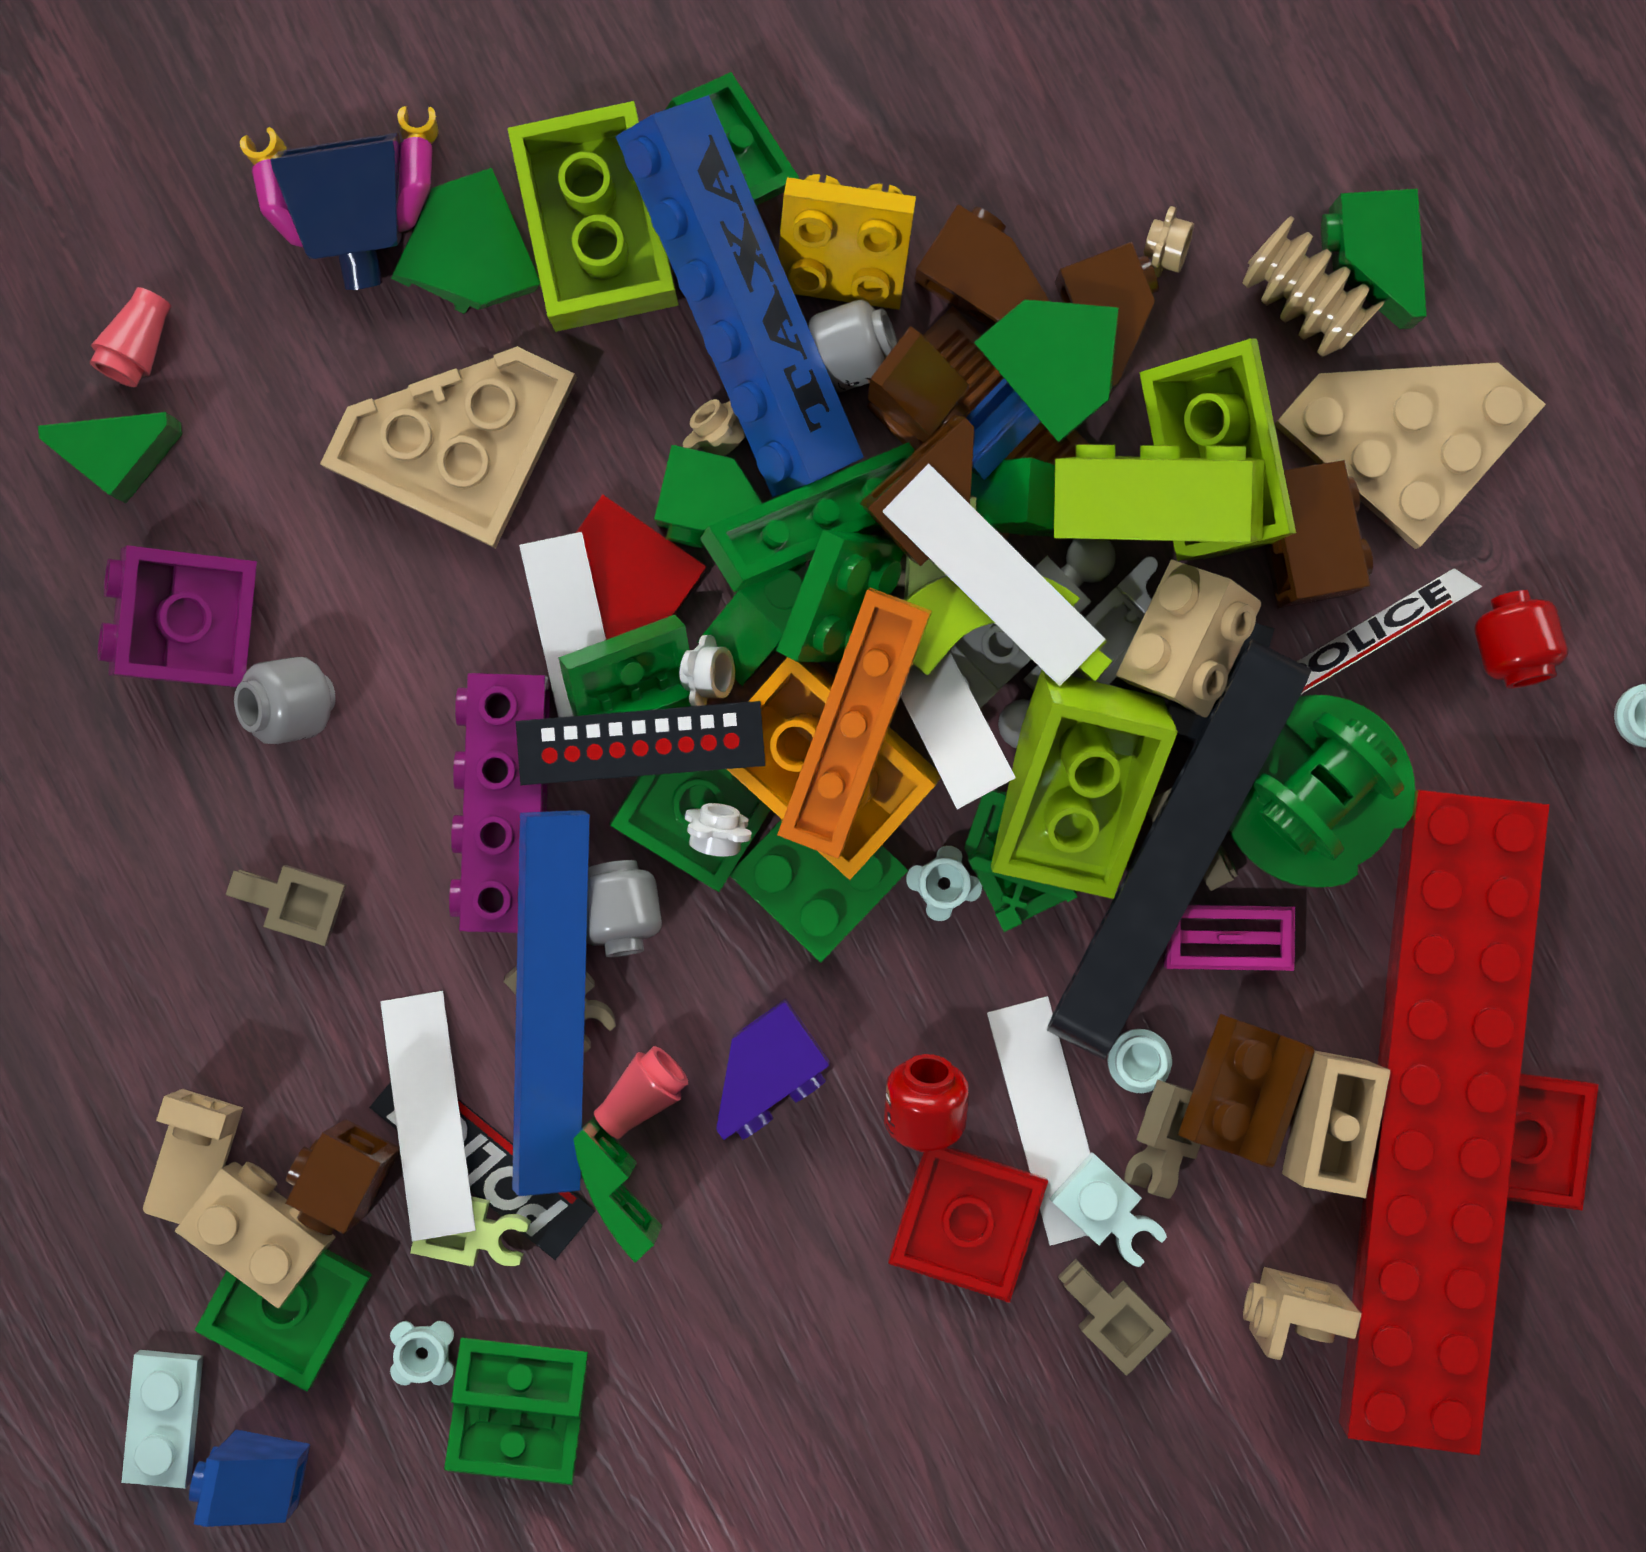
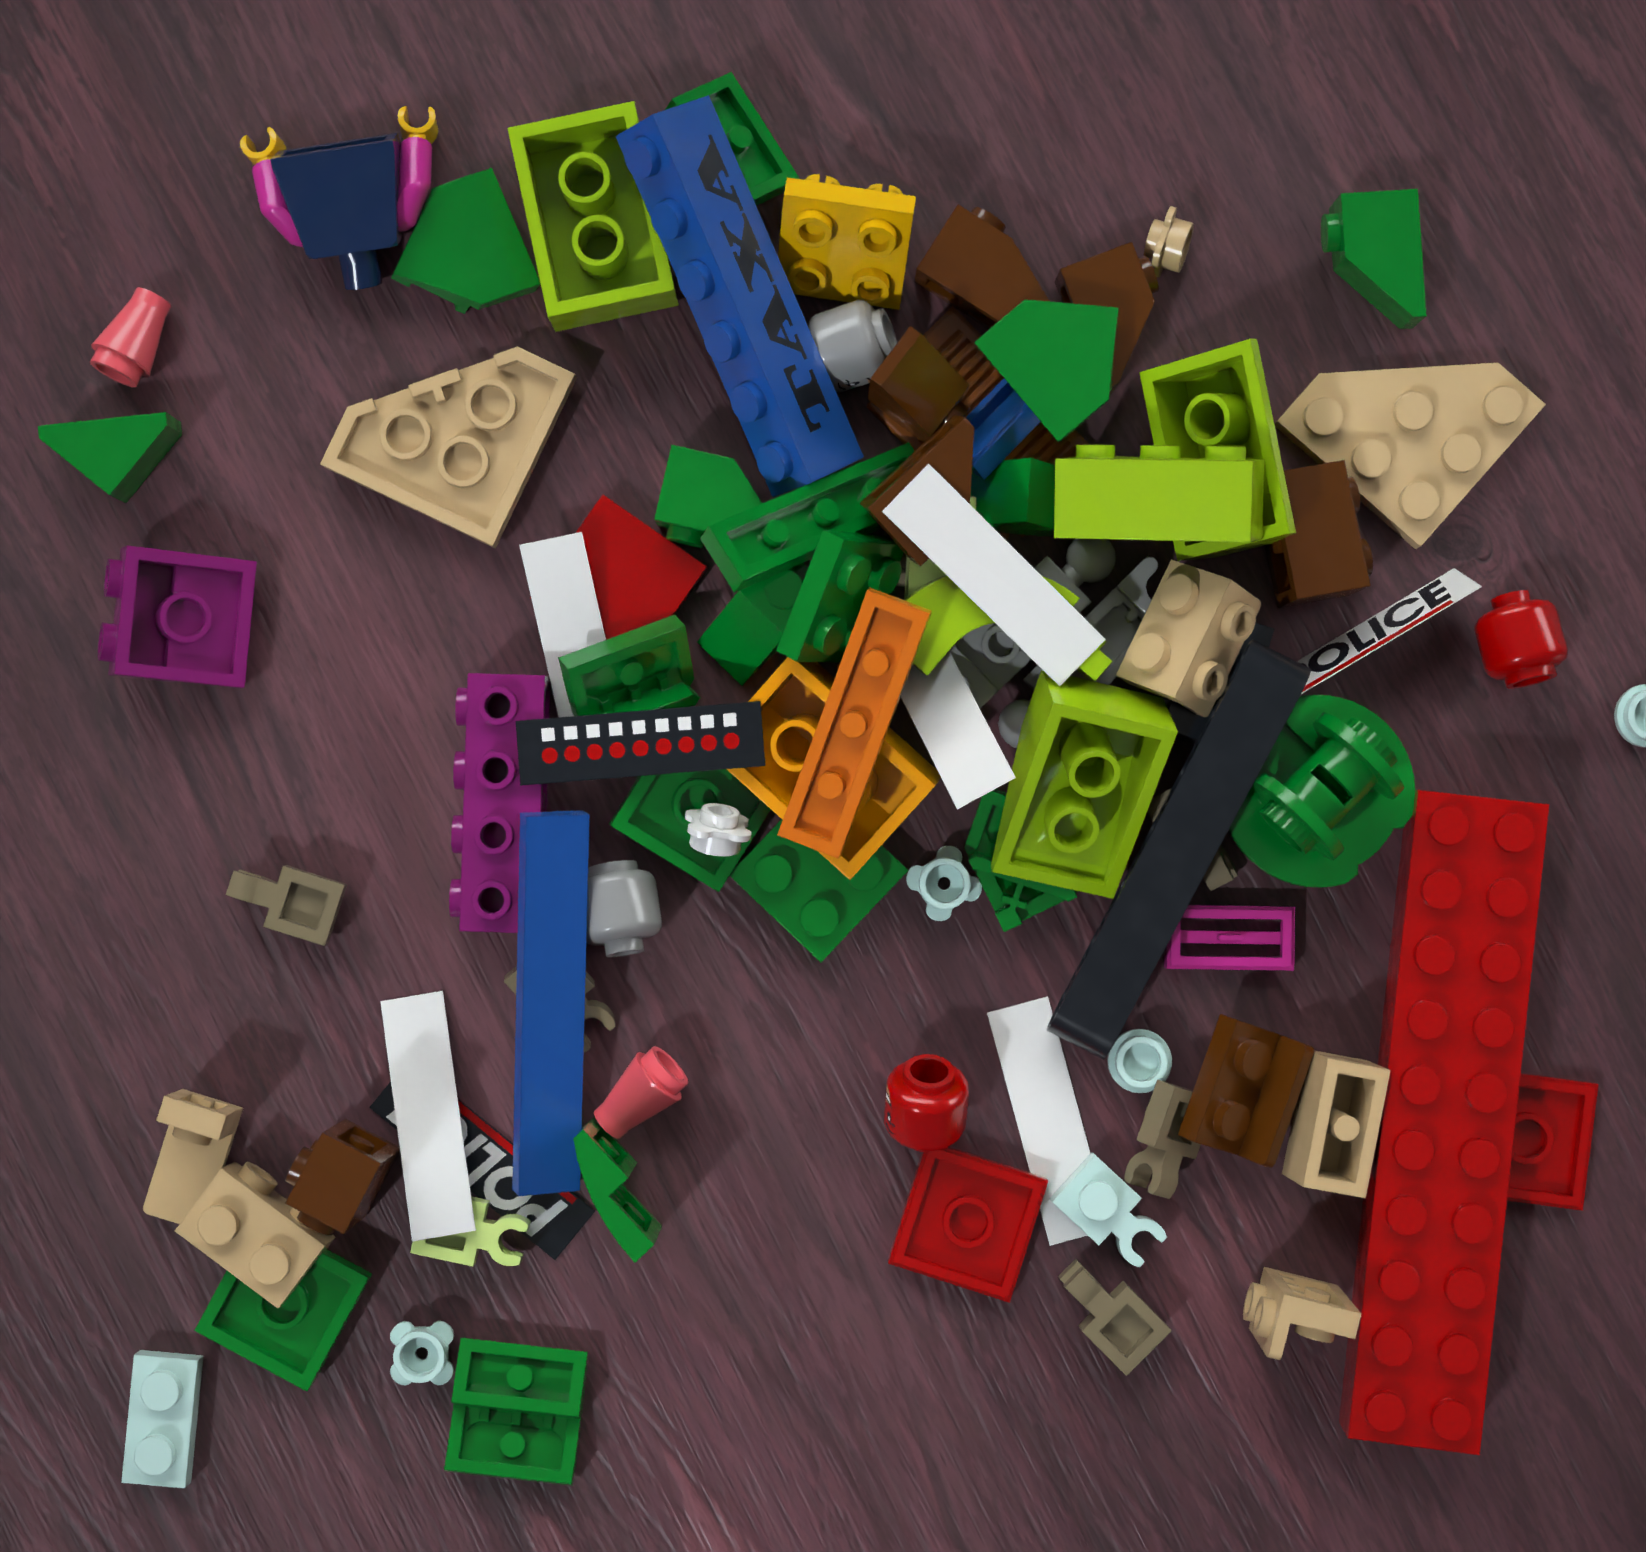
blue slope [189,1430,310,1527] -> none
light grey head [234,657,335,744] -> none
white plate [680,635,735,707] -> none
tan plate [683,399,745,456] -> none
dark purple slope [716,998,830,1140] -> none
tan piece [1242,216,1385,357] -> none

